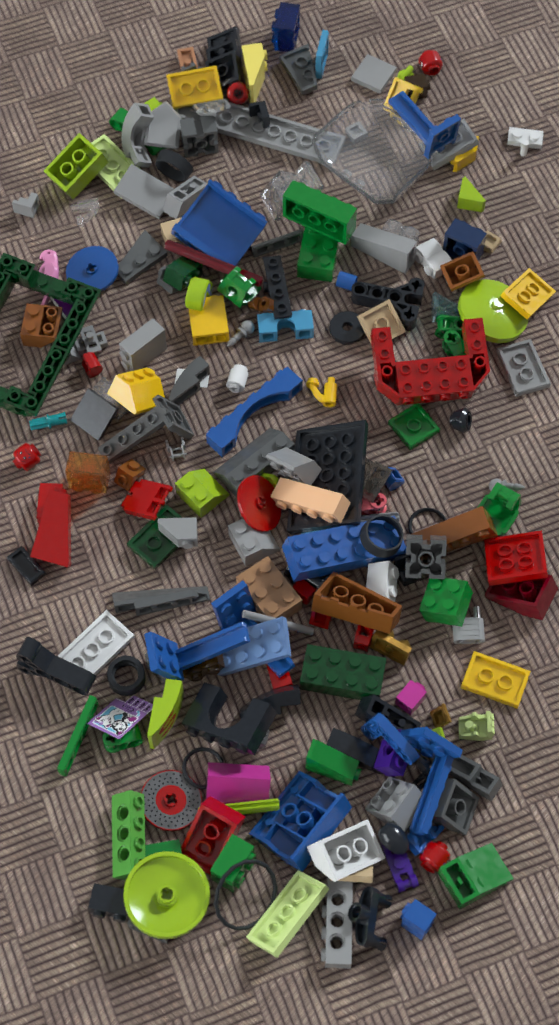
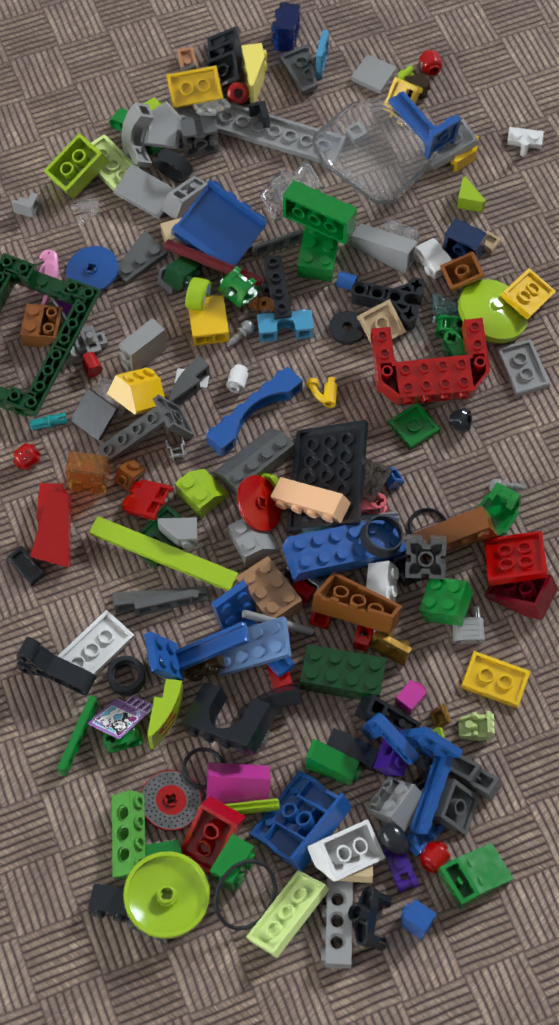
light grey slope [266,447,322,485] -> none
none -> lime tile [89,516,238,591]

